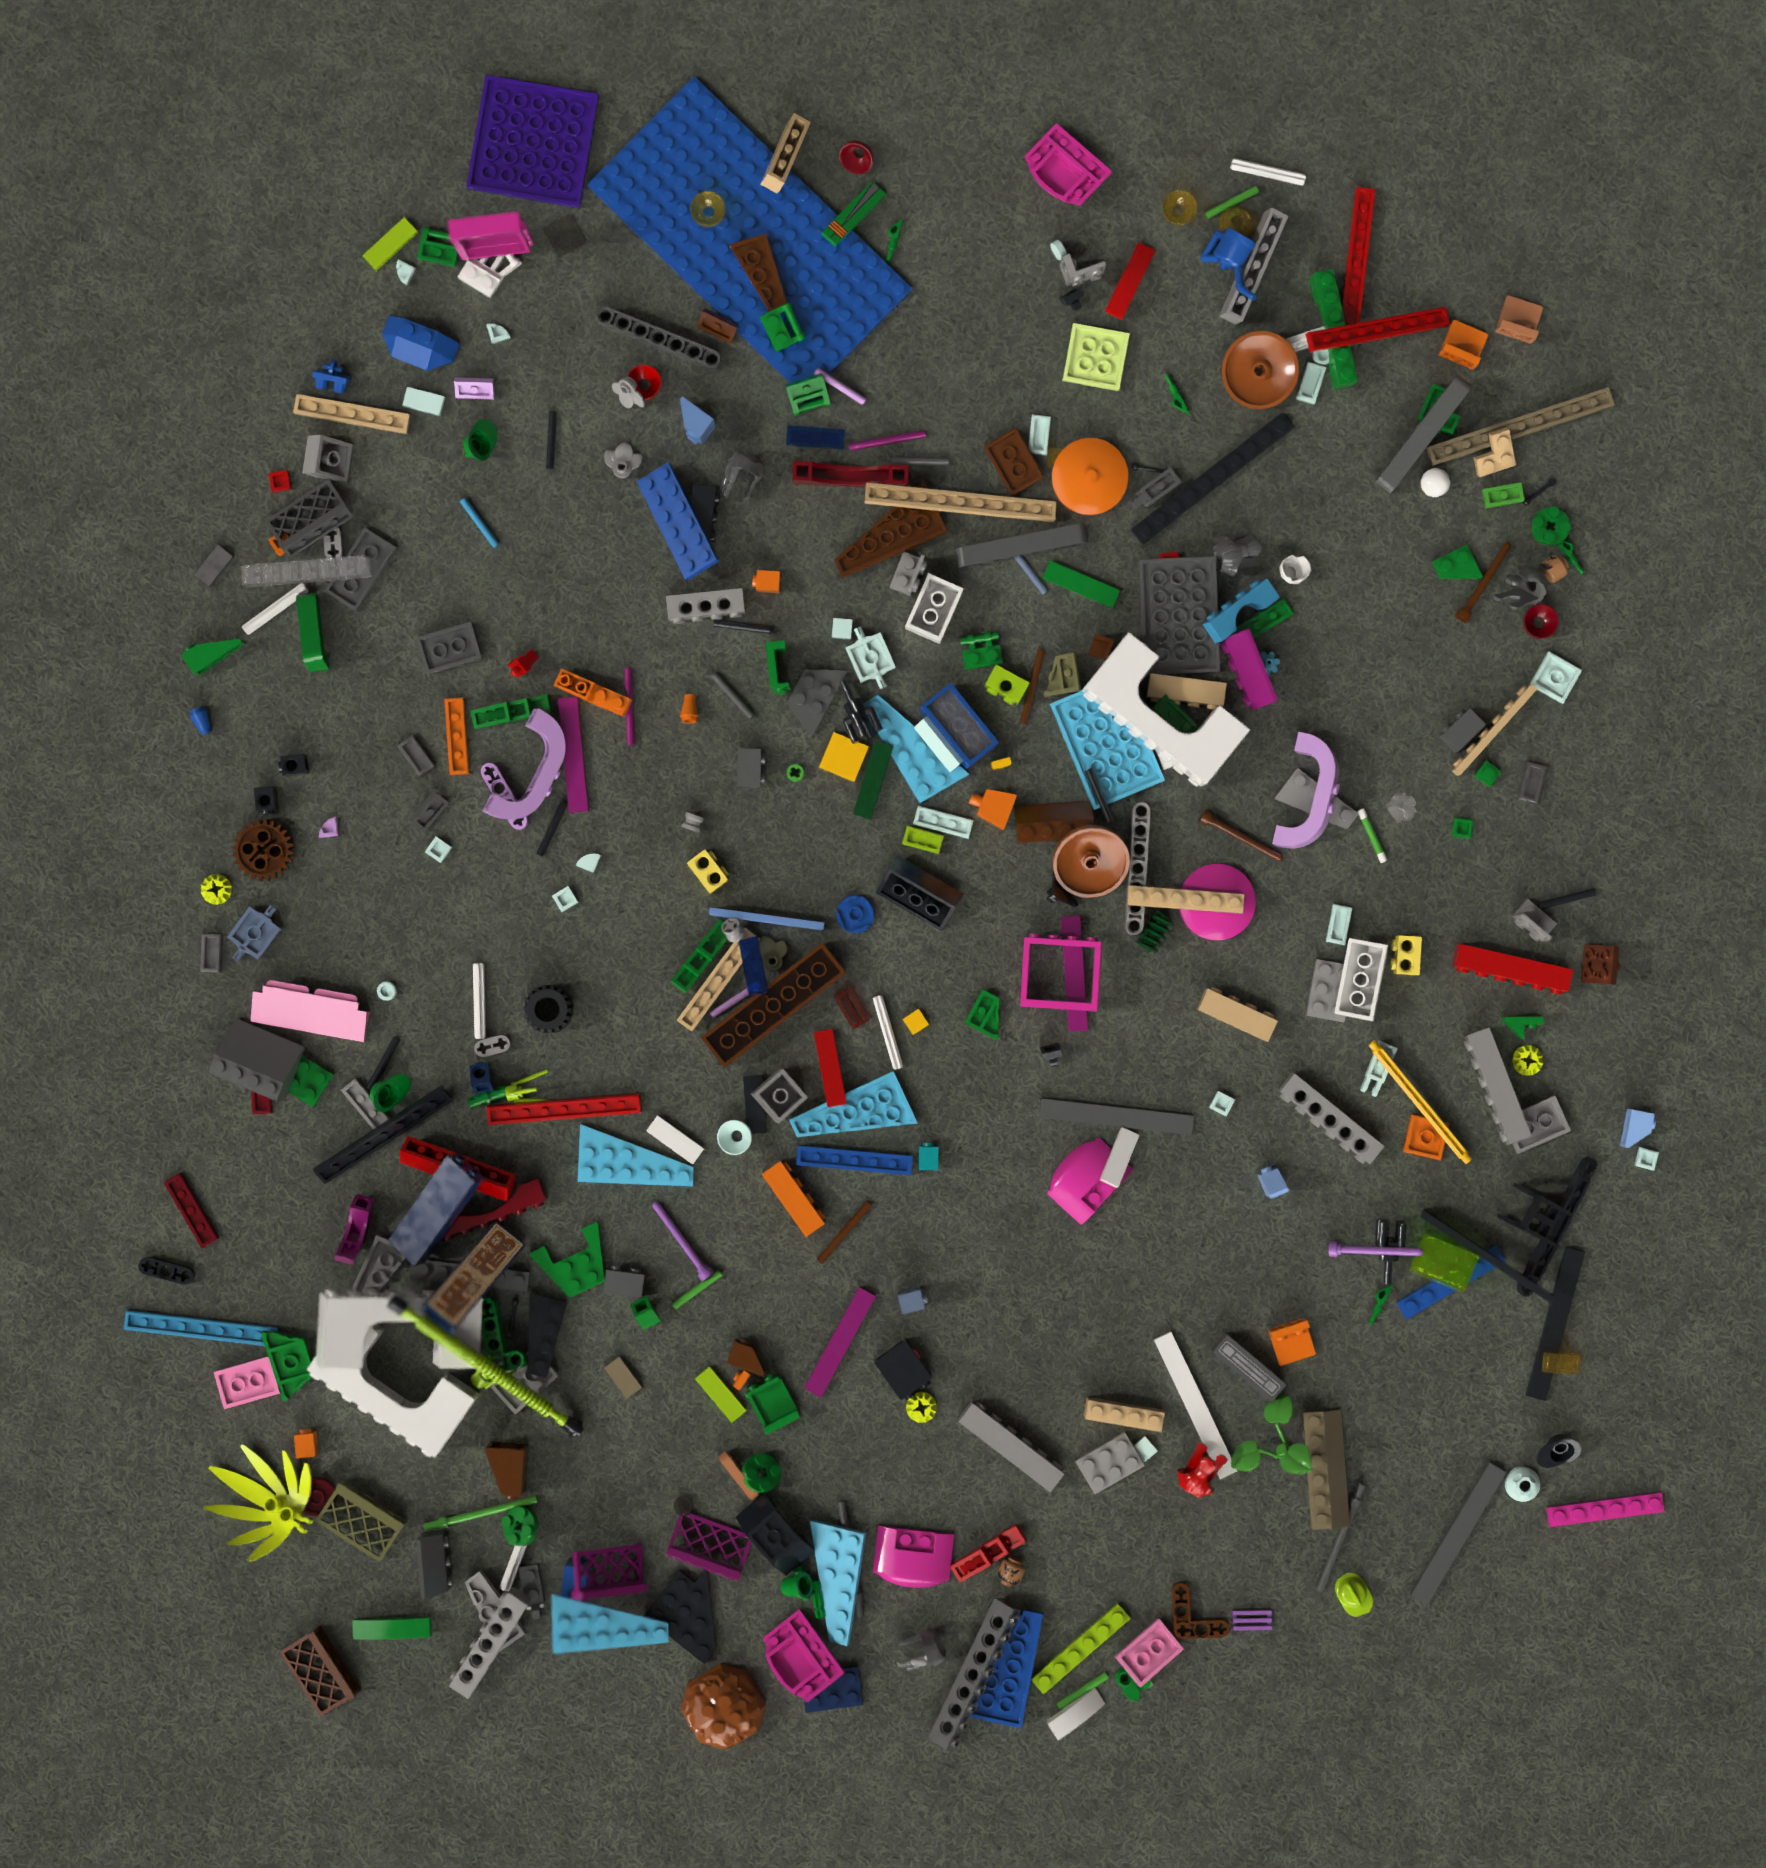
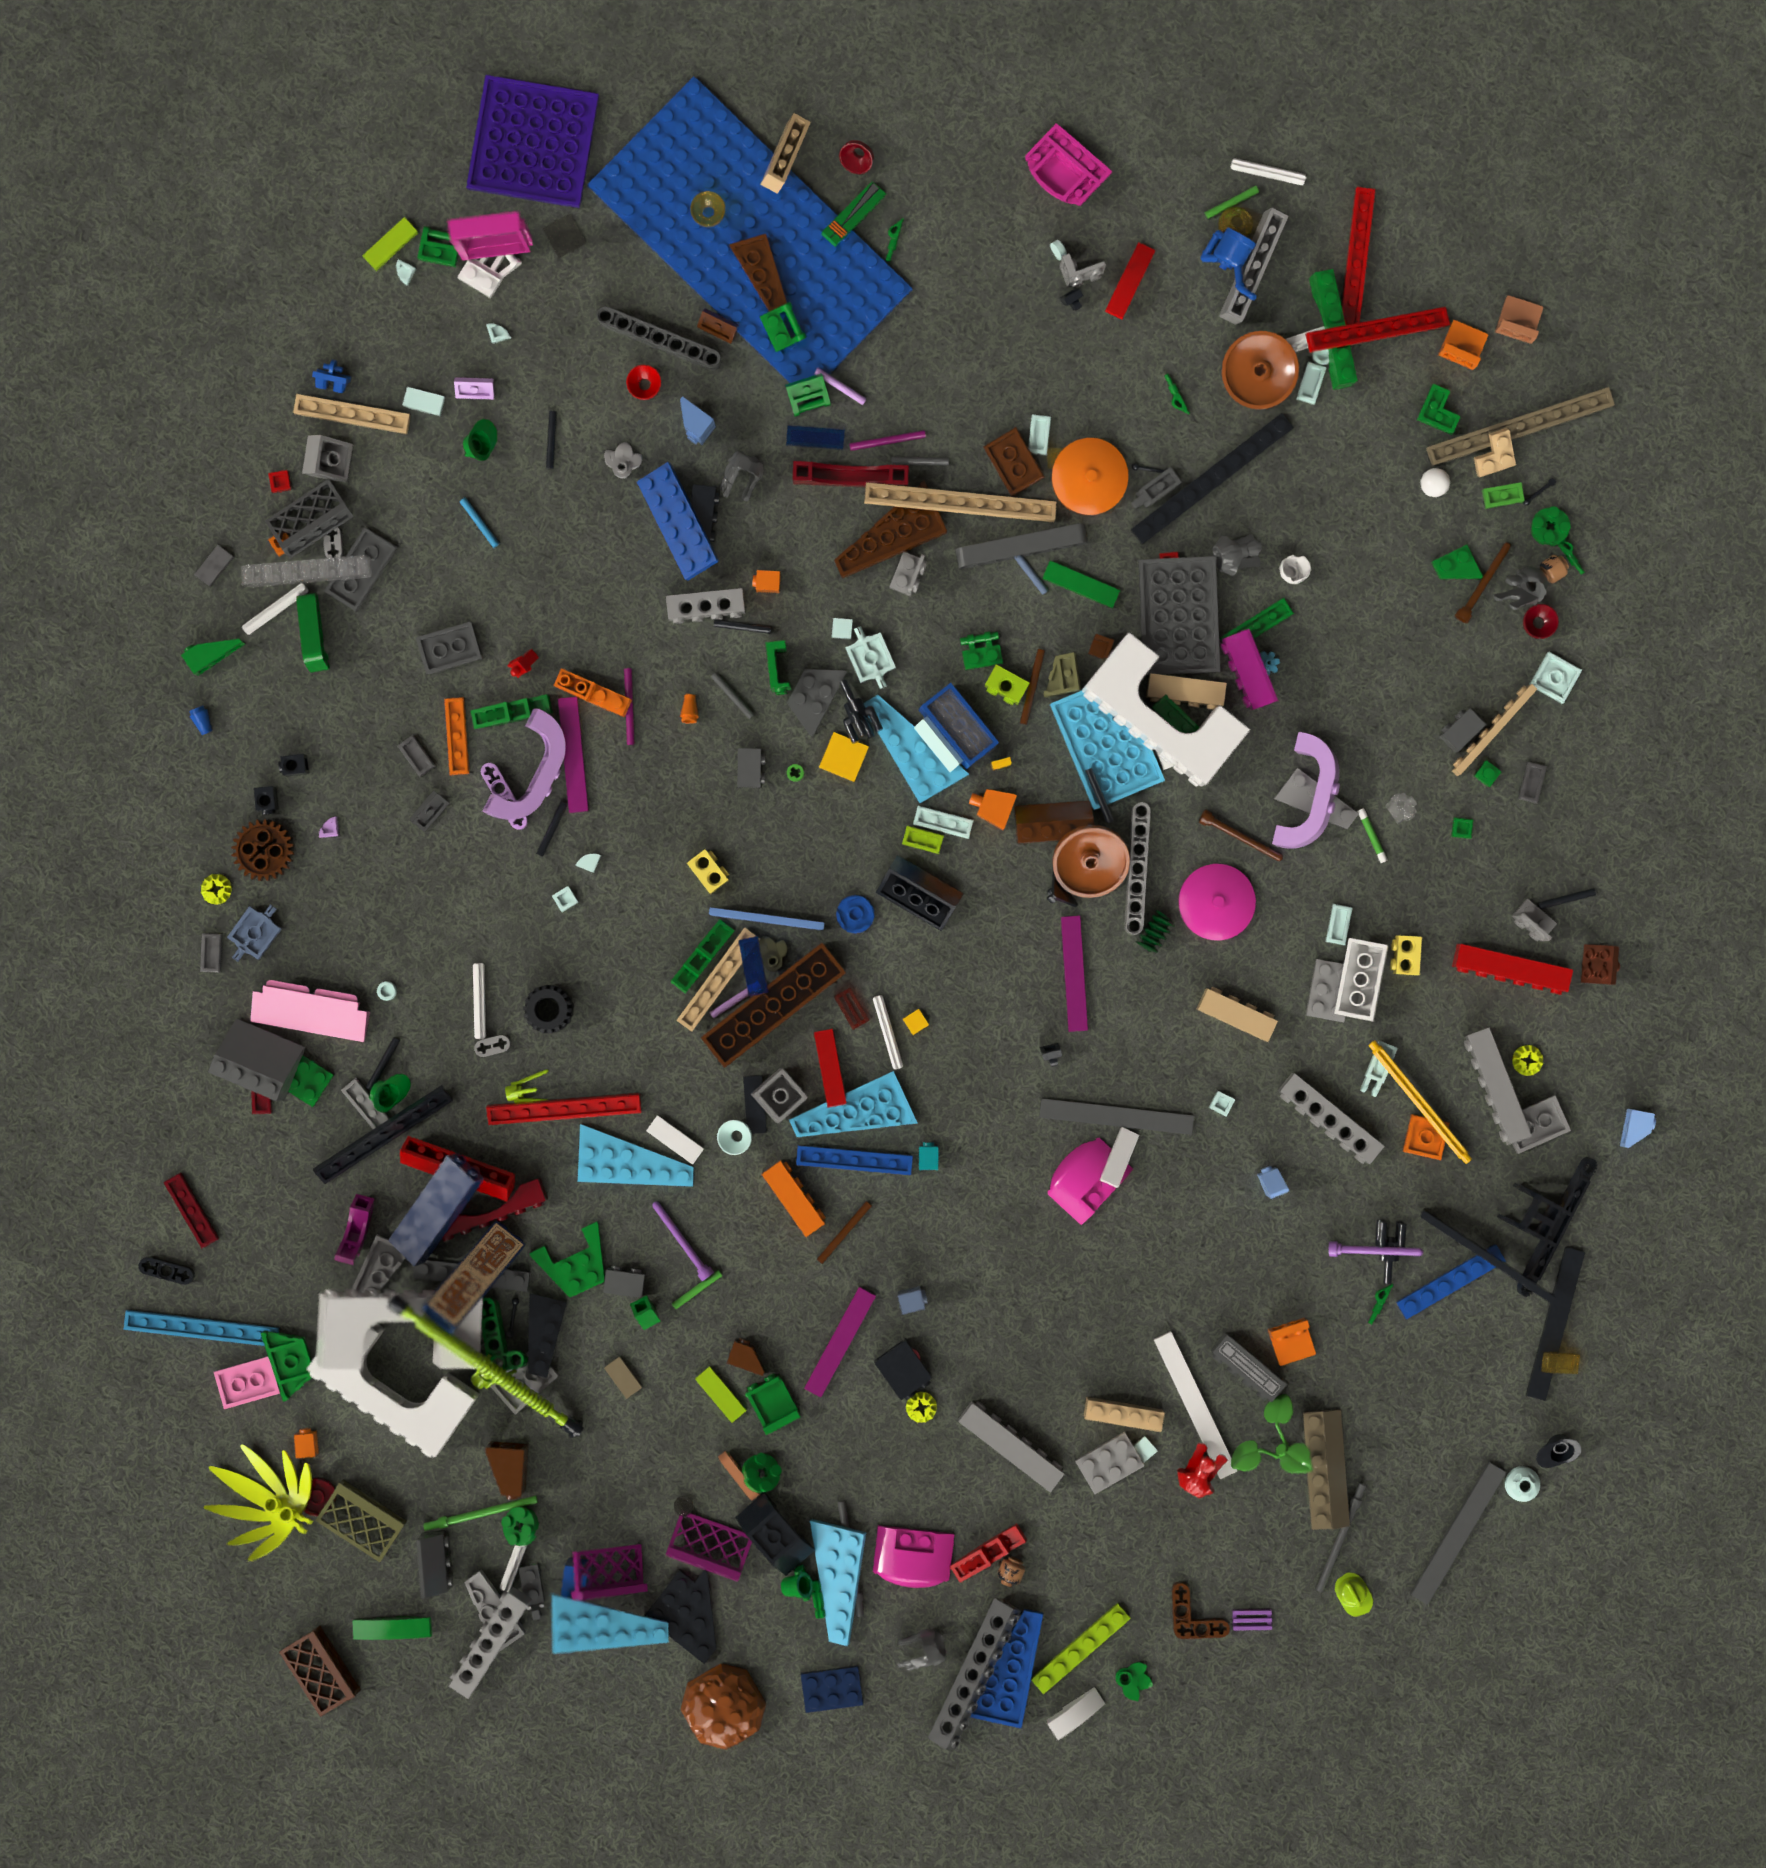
blue wedge [382,316,460,371] -> none
light aqua tile [425,836,452,863] -> none
green pin [467,1085,506,1110] -> none
dark blue brick [469,1062,494,1095] -> none
light grey plate [612,377,645,408] -> none
light grey wheel [681,812,704,833] -> none
light grey wheel [721,918,745,942] -> none
orange plate [733,1370,751,1390] -> none
dark pink slope [763,1609,845,1702] -> none
dark green tile [853,741,894,820] -> none
white brick [905,573,964,644] -> none
green wing [964,989,999,1040] -> none
dark pink window [1020,934,1103,1011] -> none
bright green bar [1056,1672,1109,1710] -> none
yellowish green plate [1062,323,1130,391] -> none
bright pink plate [1115,1618,1184,1688] -> none
tan plate [1127,886,1244,914] -> none
clear yellow piece [1162,190,1197,226] -> none
dark azure arch [1202,579,1280,643] -> none
dark grey beam [1375,374,1472,493] -> none
clear neon green brick [1409,1233,1479,1293] -> none
green slope [1501,1017,1544,1040] -> none
dark pink plate [1546,1492,1664,1527] -> none
light aqua tile [1634,1147,1659,1171] -> none

